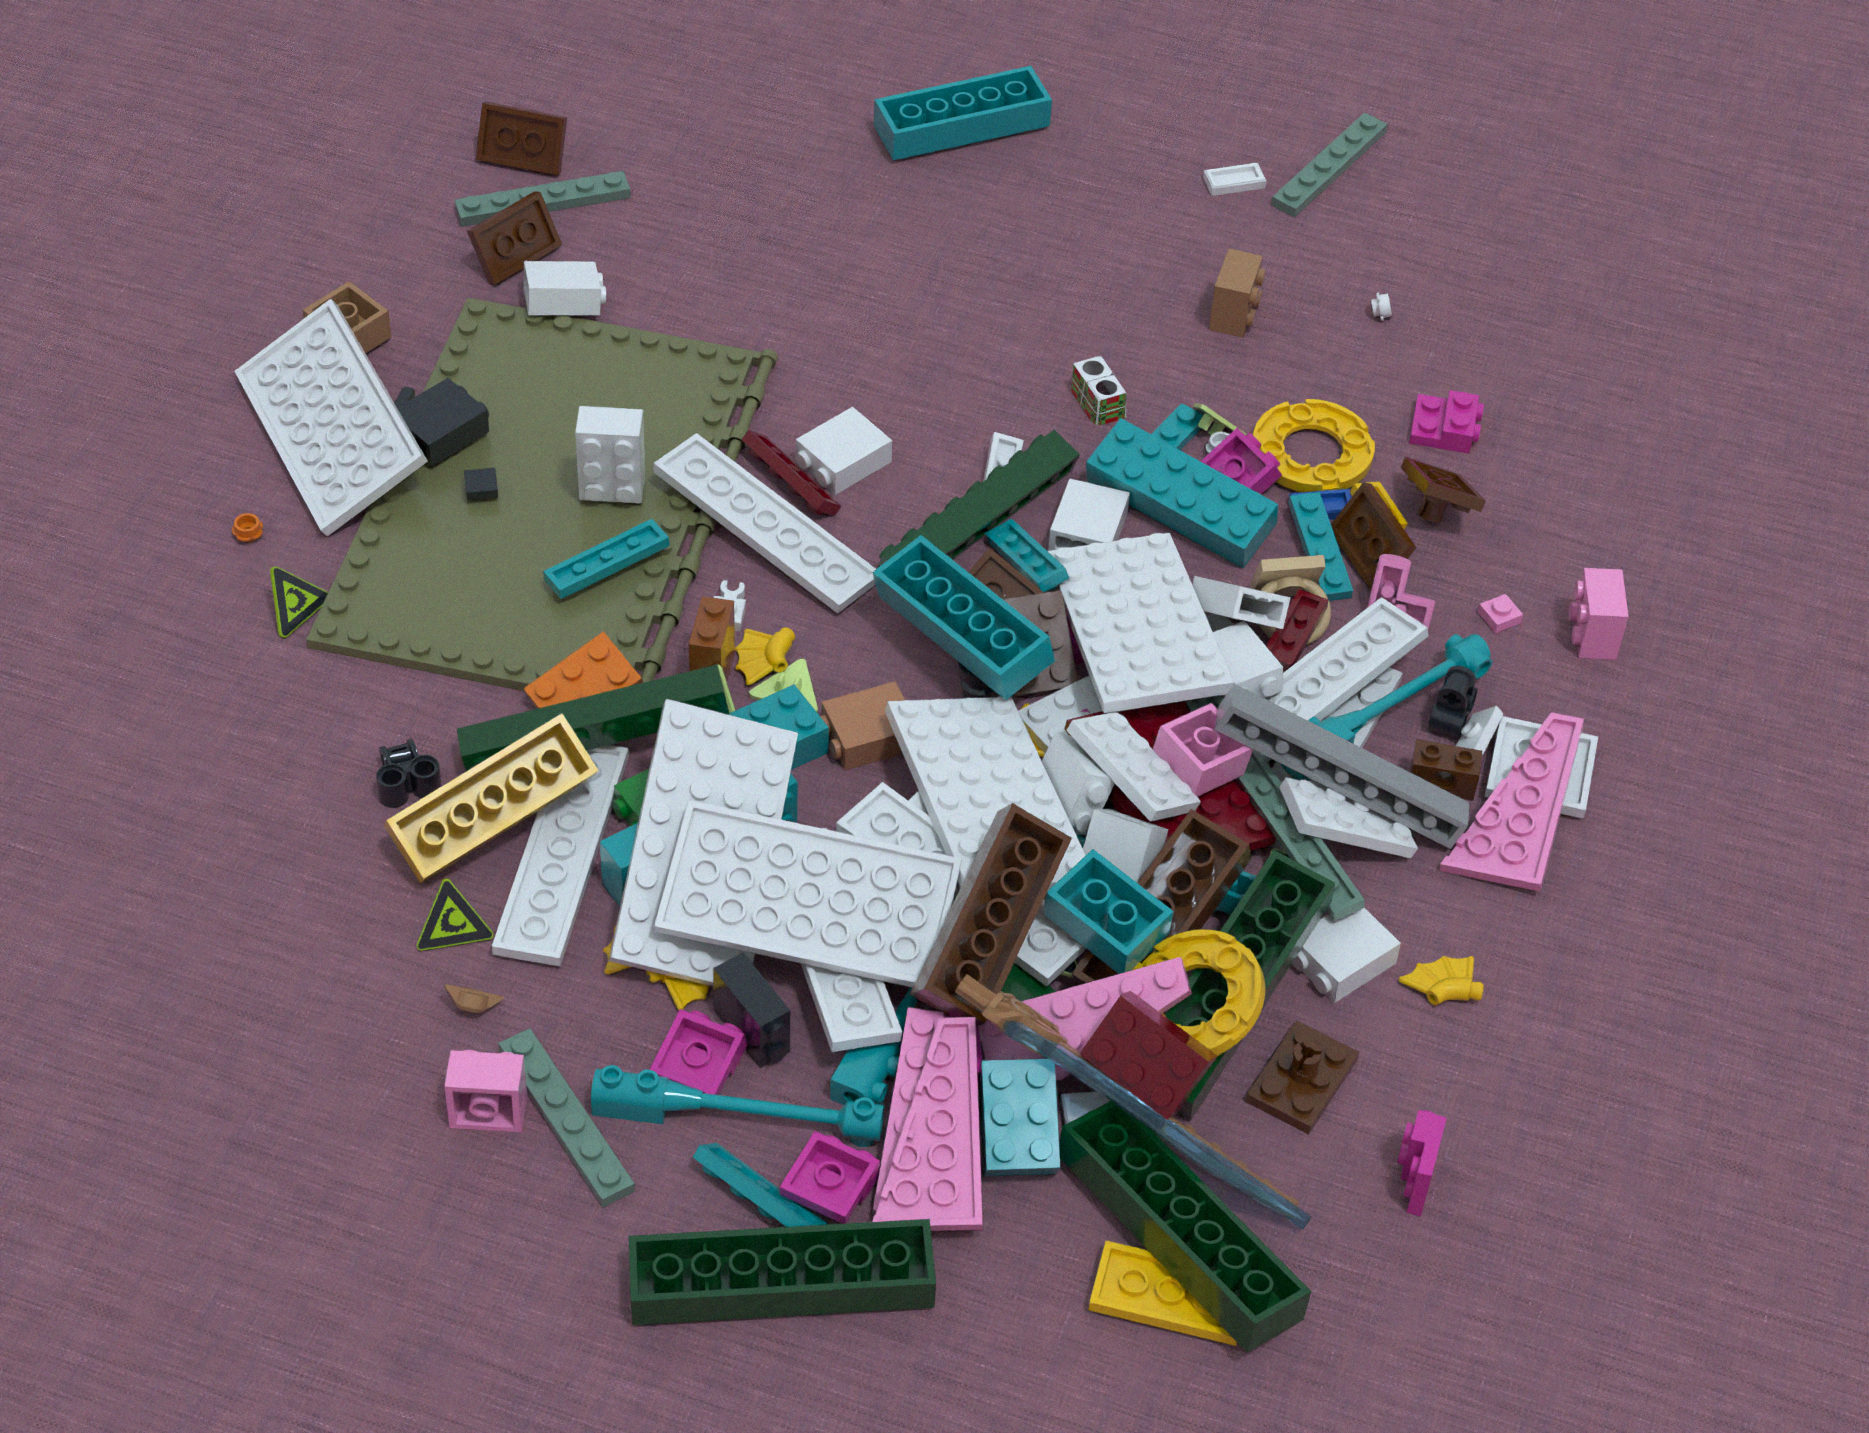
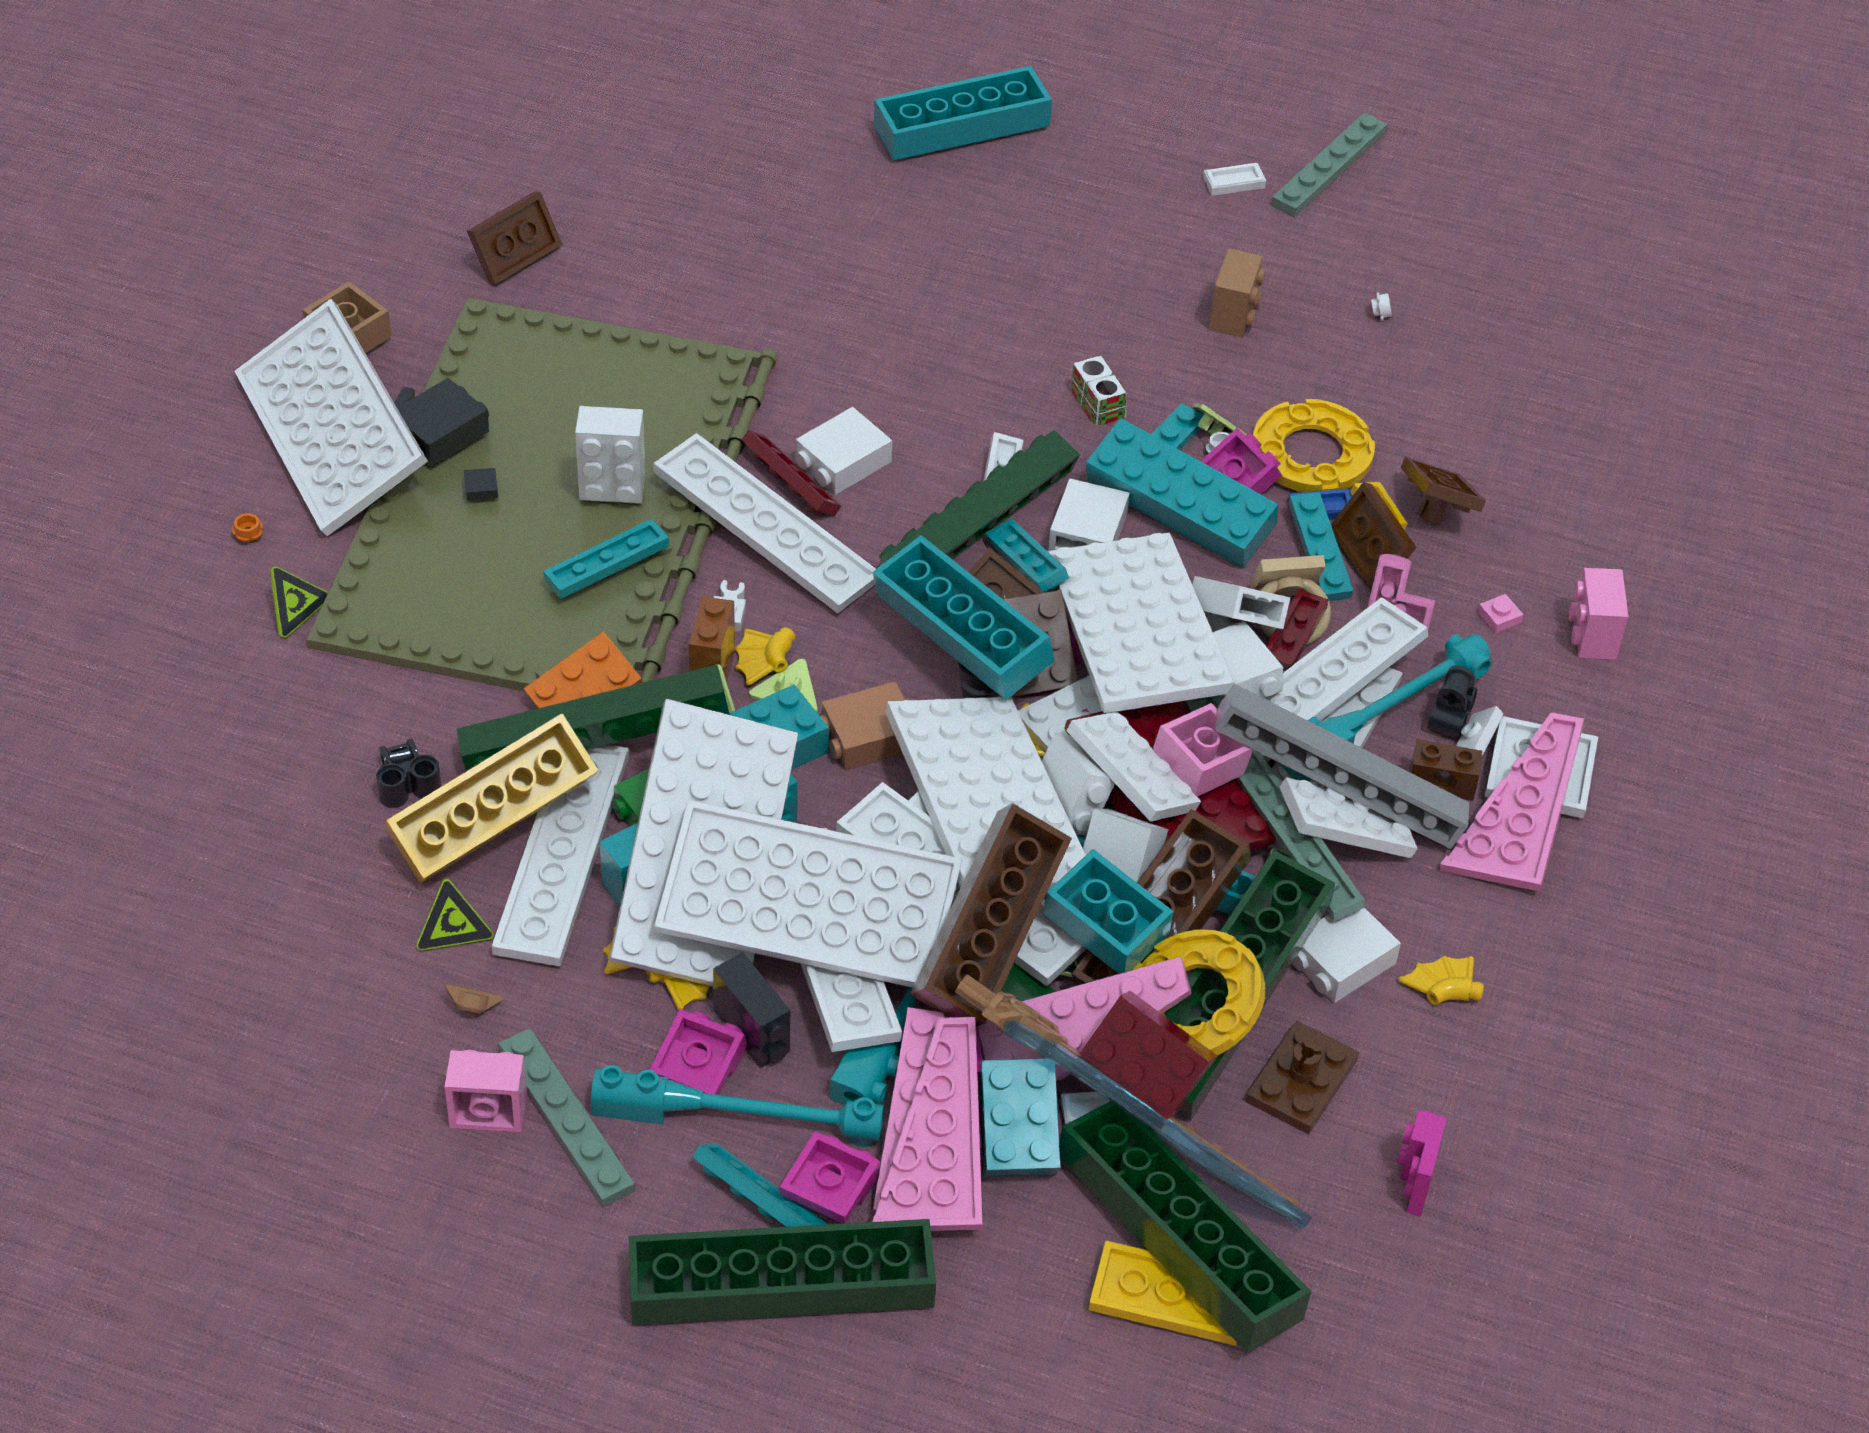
sand green plate [455,171,631,227] -> none
reddish brown plate [476,102,567,175] -> none
white brick [523,261,606,315] -> none
dark pink plate [1409,390,1484,454] -> none

